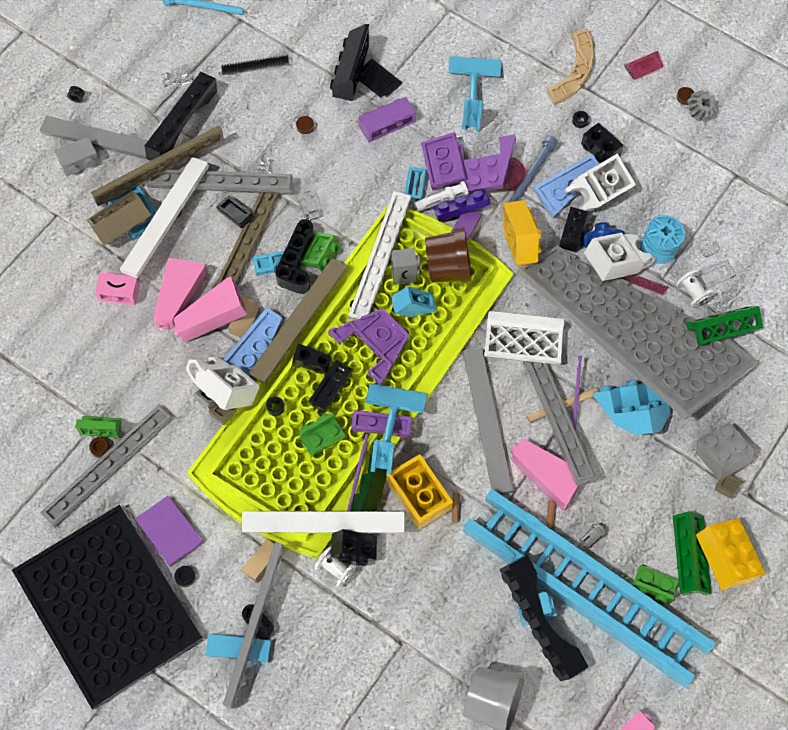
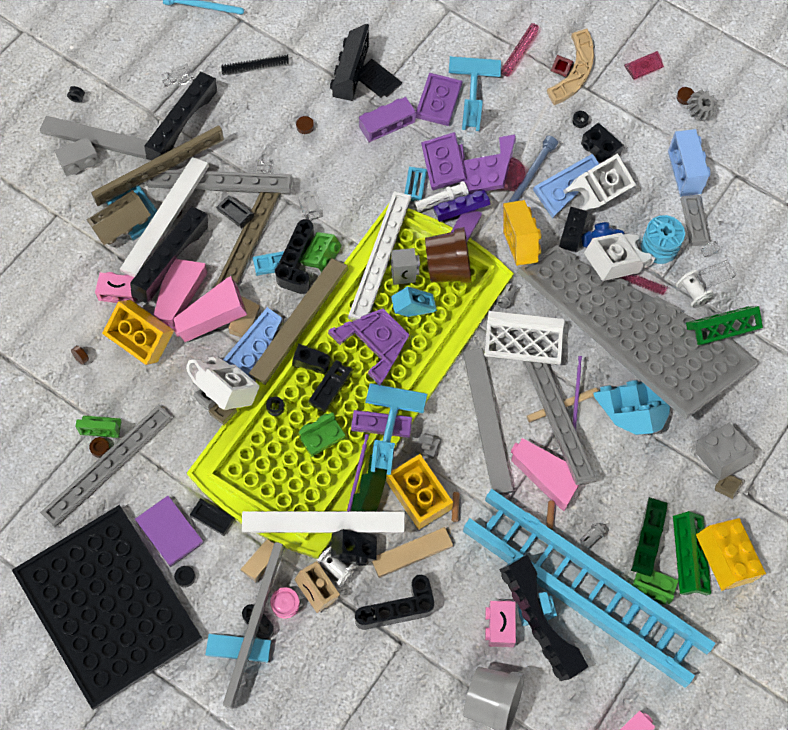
none -> reddish brown tile [71,345,89,365]
none -> yellow brick [102,300,174,365]
none -> black arch [130,206,208,304]
none -> black tile [190,498,235,536]
none -> bright pink wheel [270,587,300,619]
none -> tan brick [294,561,340,613]
none -> black beam [355,575,434,630]
none -> tan tile [372,527,453,578]
none -> light grey tile [415,433,440,459]
none -> medium lavender tile [416,73,463,126]
none -> bright pink brick [485,601,516,647]
none -> light grey pin [497,284,517,308]
none -> clear pink axle [501,23,539,77]
none -> dark red slope [550,55,574,77]
none -> dark green slope [631,497,668,577]
none -> light blue brick [668,129,710,197]
none -> light grey tile [680,195,710,247]

